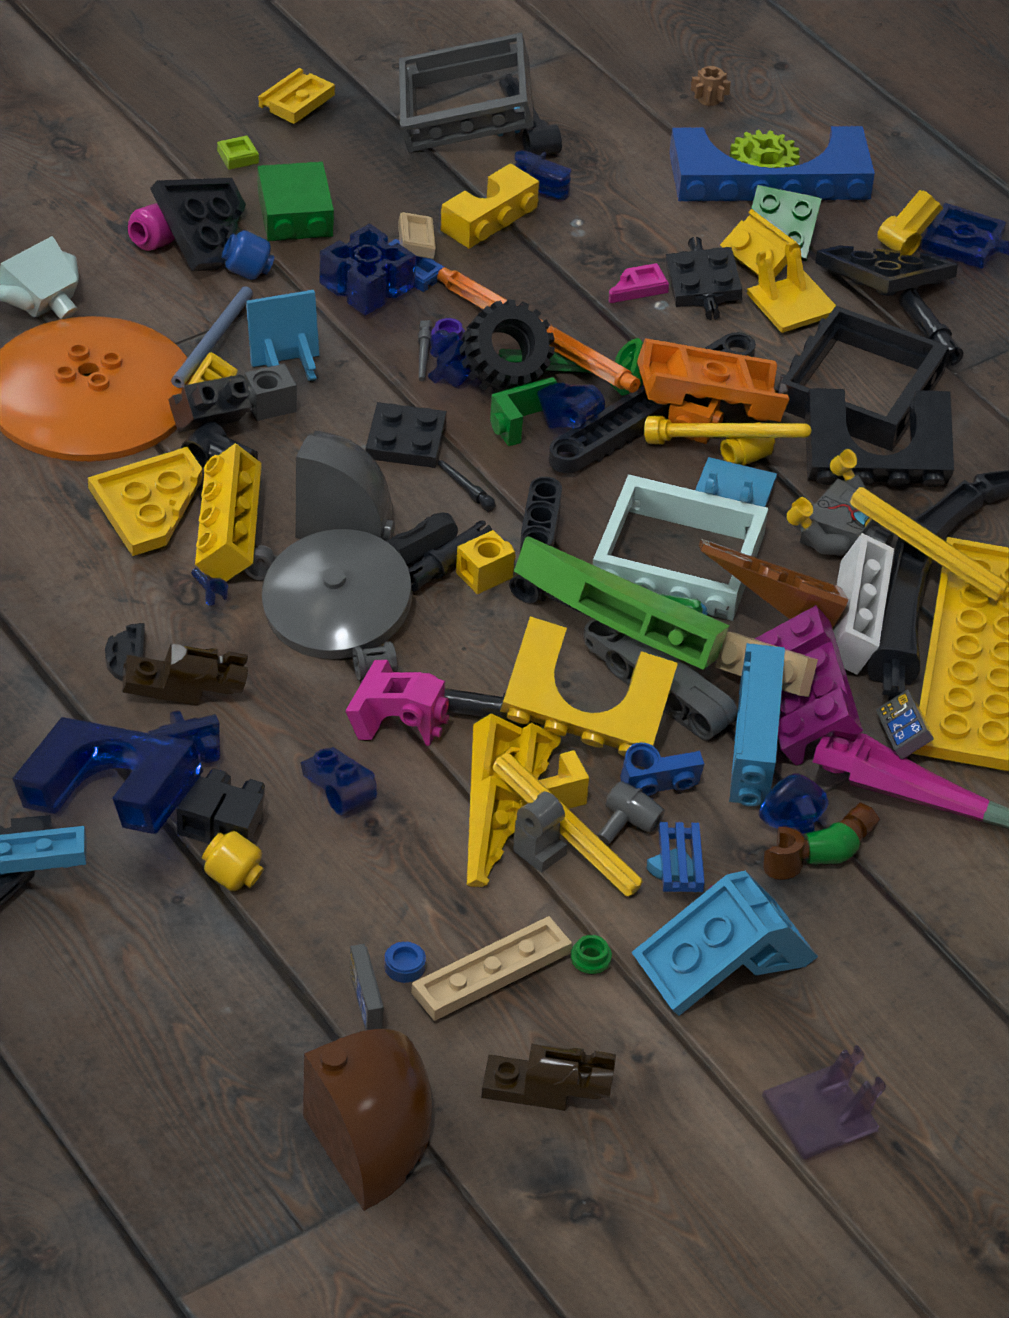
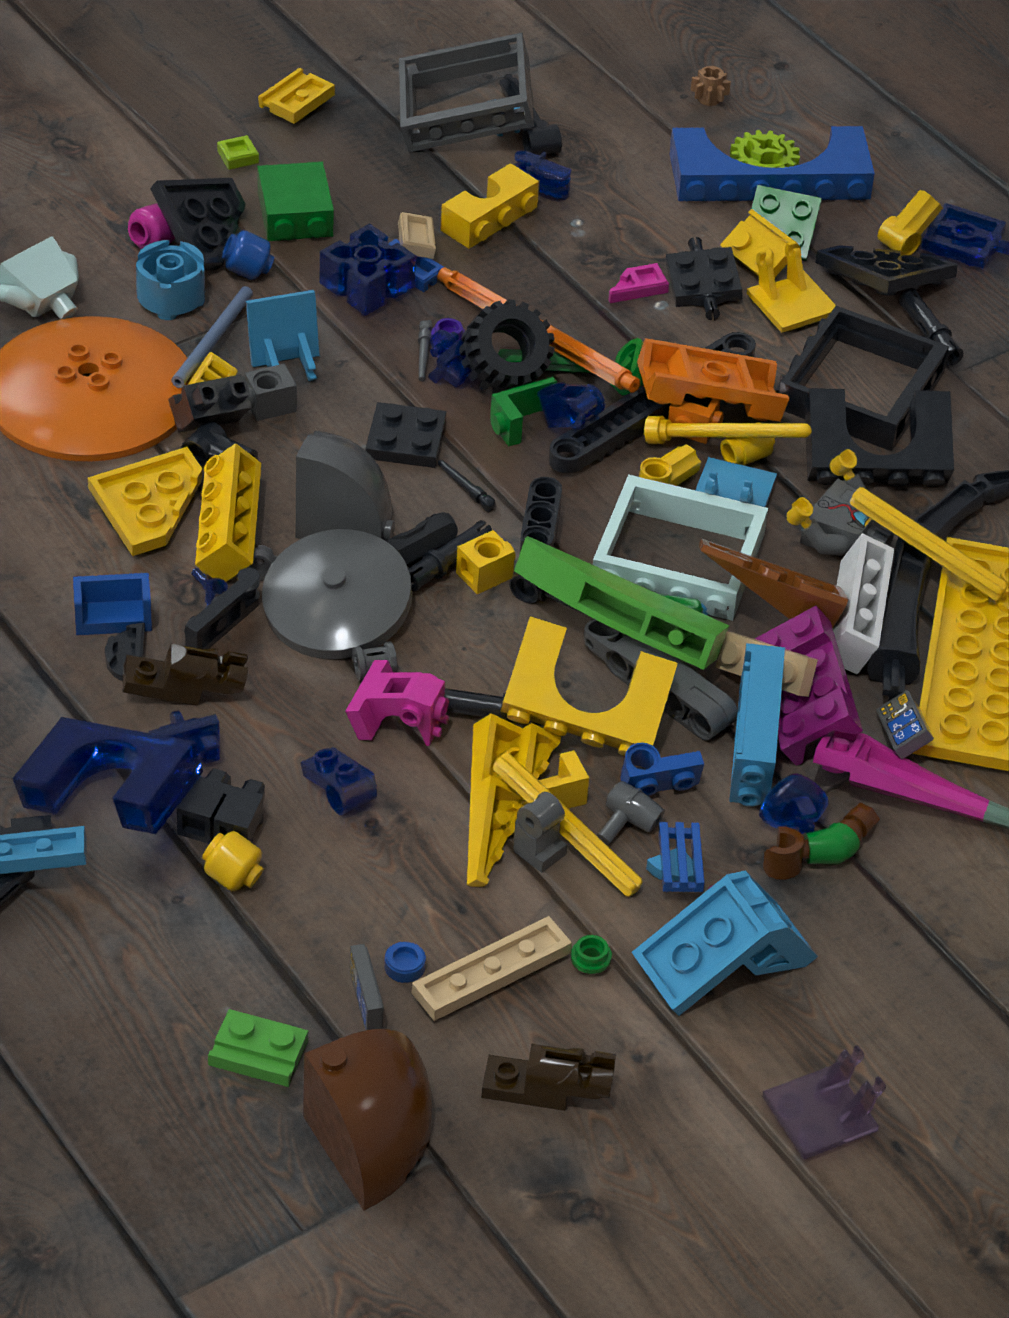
none -> blue panel [73,573,152,635]
none -> dark azure brick [136,240,205,320]
none -> black plate [184,568,260,649]
none -> bright green plate [208,1009,308,1087]
none -> yellow piece [639,444,701,486]

